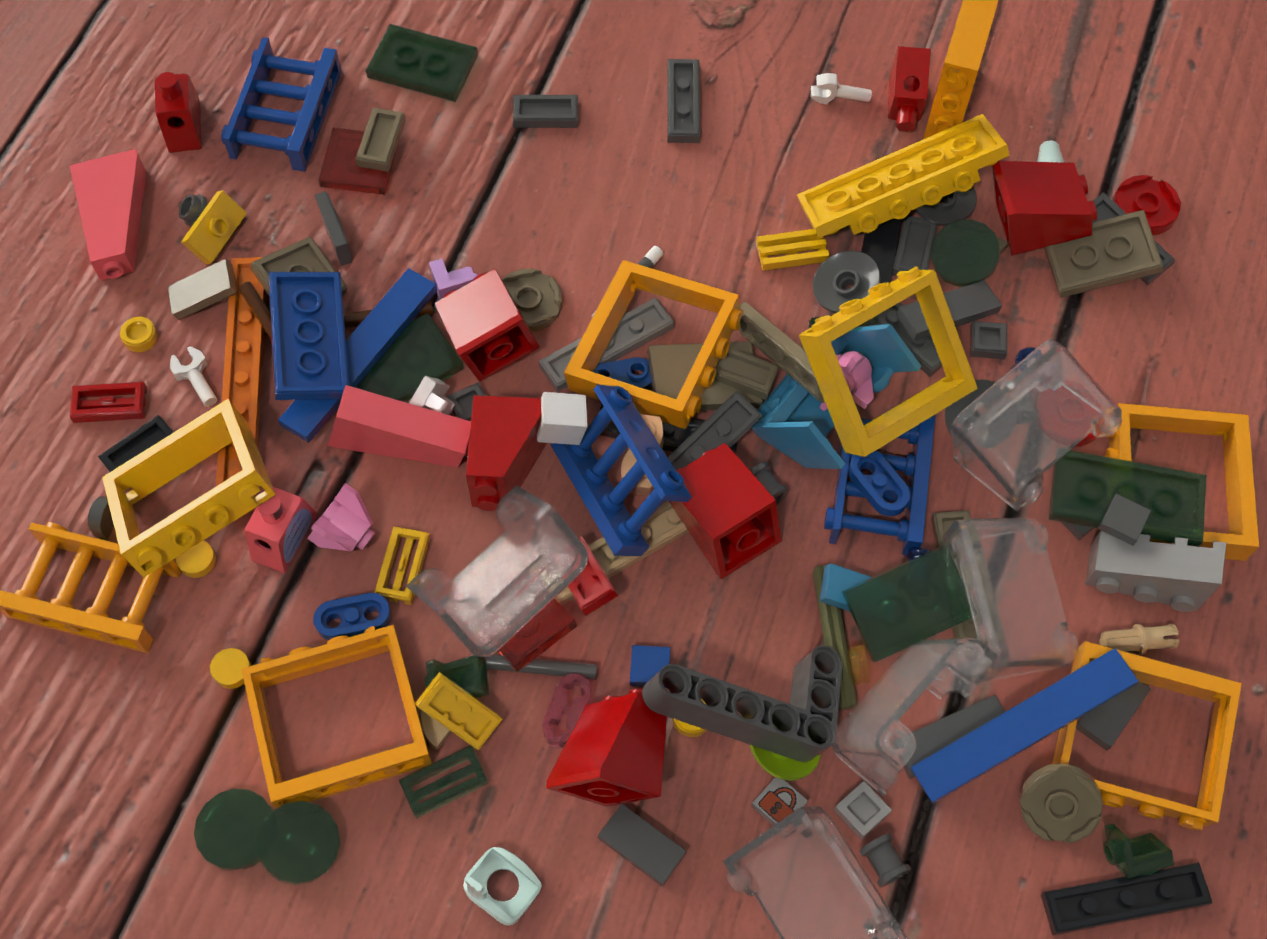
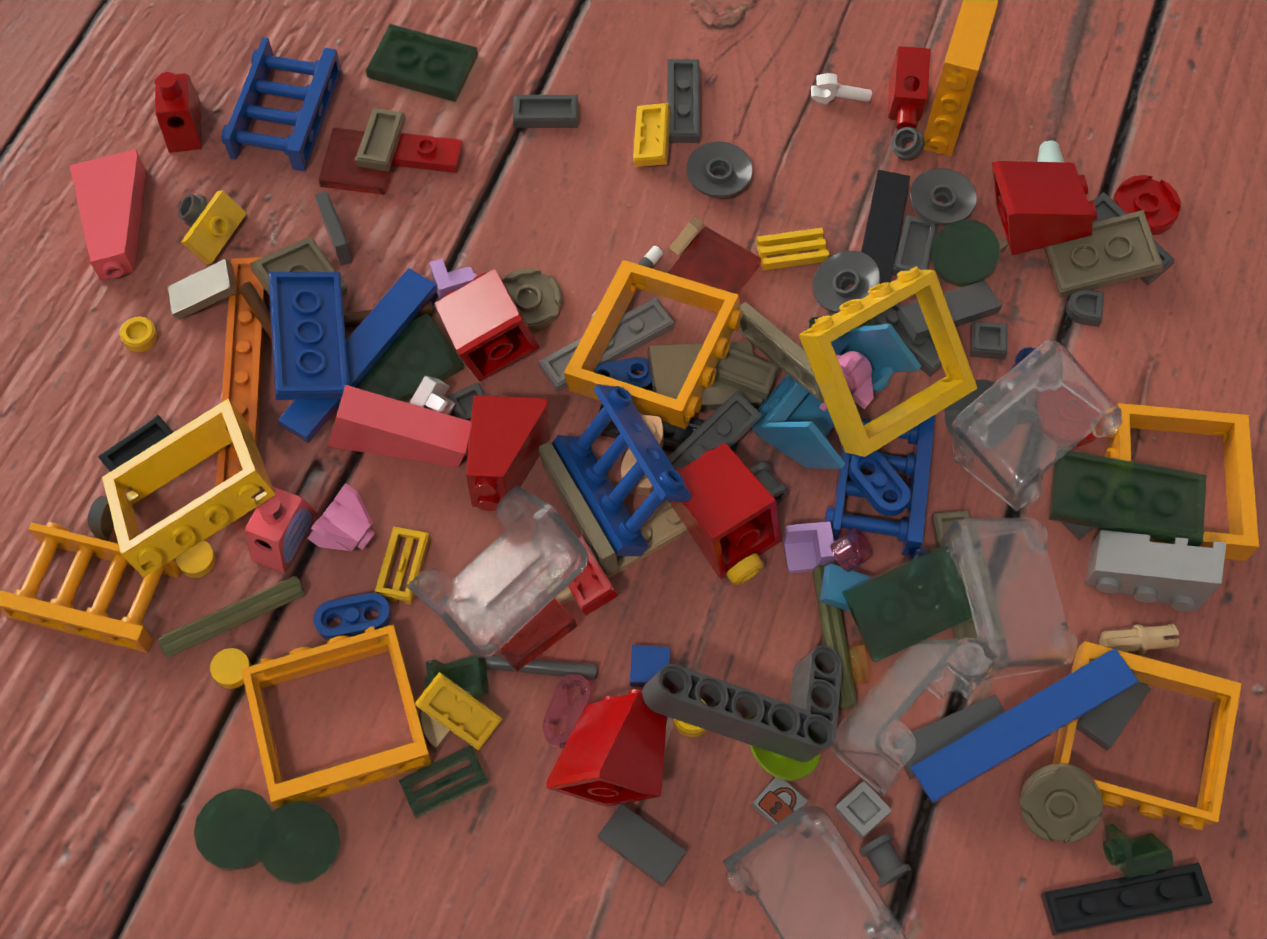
red tile [70,382,147,423] -> none
white bar [170,346,217,407] -> none
light aqua piece [463,847,542,925] -> none
white panel [537,392,587,445] -> none
yellow plate [797,114,1010,238] -> none
dark grey tile [1098,494,1151,546] -> none
none -> olive axle [158,576,305,657]
none -> red plate [392,133,463,173]
none -> dark tan tile [538,442,619,576]
none -> yellow plate [633,103,671,167]
none -> clear red tile [668,226,762,294]
none -> tan tile [669,216,704,255]
none -> dark grey dish [686,142,753,198]
none -> yellow tile [726,553,764,586]
none -> lavender panel [783,521,836,574]
none -> clear pink beam [830,527,873,572]
none -> dark grey plate [892,127,925,160]
none -> dark grey tile [1066,289,1104,327]

